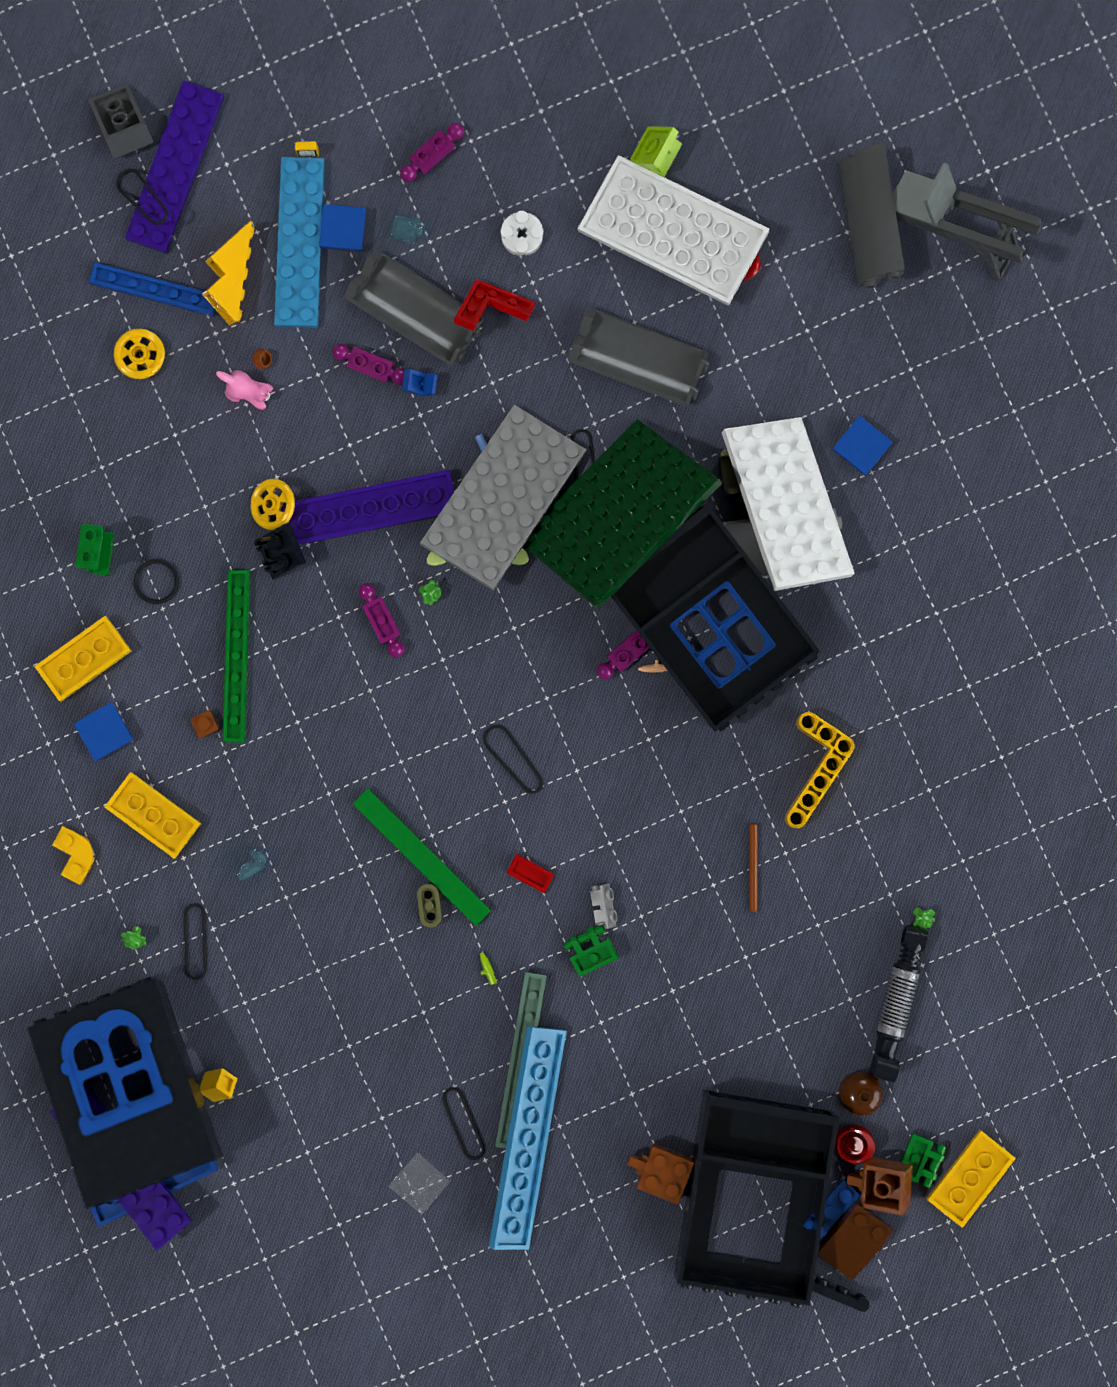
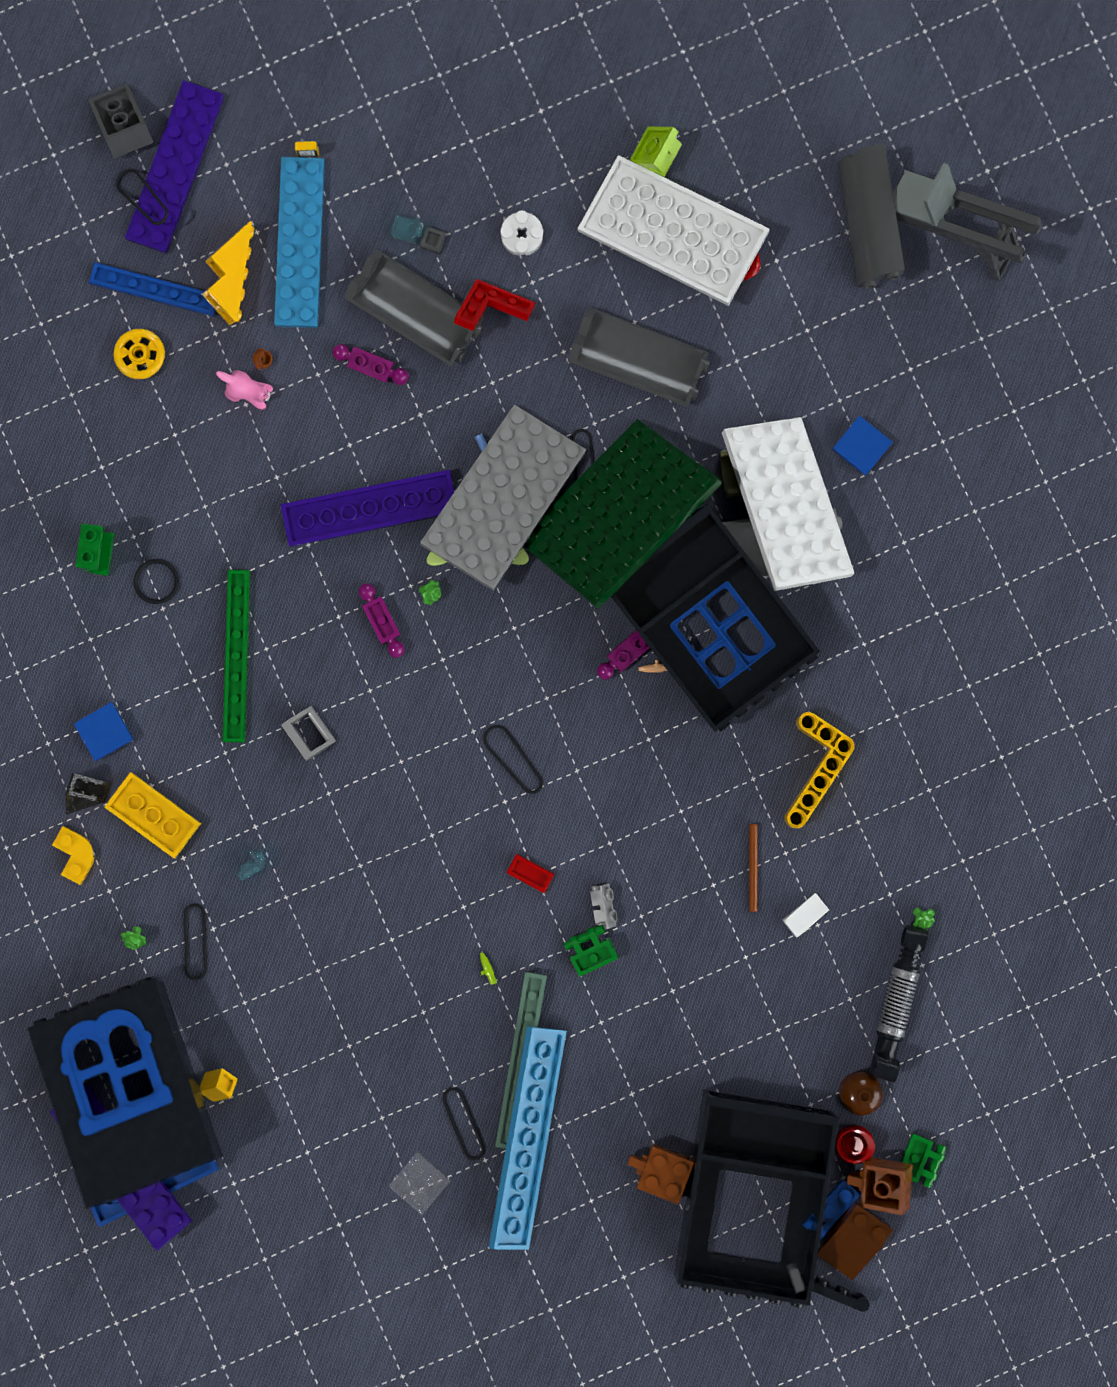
yellow plate [34,616,132,702] -> none
dark orange plate [190,710,220,739] -> none
yellow plate [250,479,295,530] -> none
black plate [254,523,306,580] -> none
blue tile [319,204,366,252] -> none
green tile [353,788,491,926] -> none
magenta plate [400,123,464,182] -> none
blue bracket [402,369,438,396] -> none
olive plate [417,884,442,928] -> none
yellow plate [926,1129,1016,1228] -> none
none -> clear smoke slope [65,773,111,815]
none -> light grey tile [281,706,336,761]
none -> dark grey tile [419,226,446,254]
none -> white slope [782,893,829,938]
none -> dark grey tile [786,1263,804,1292]

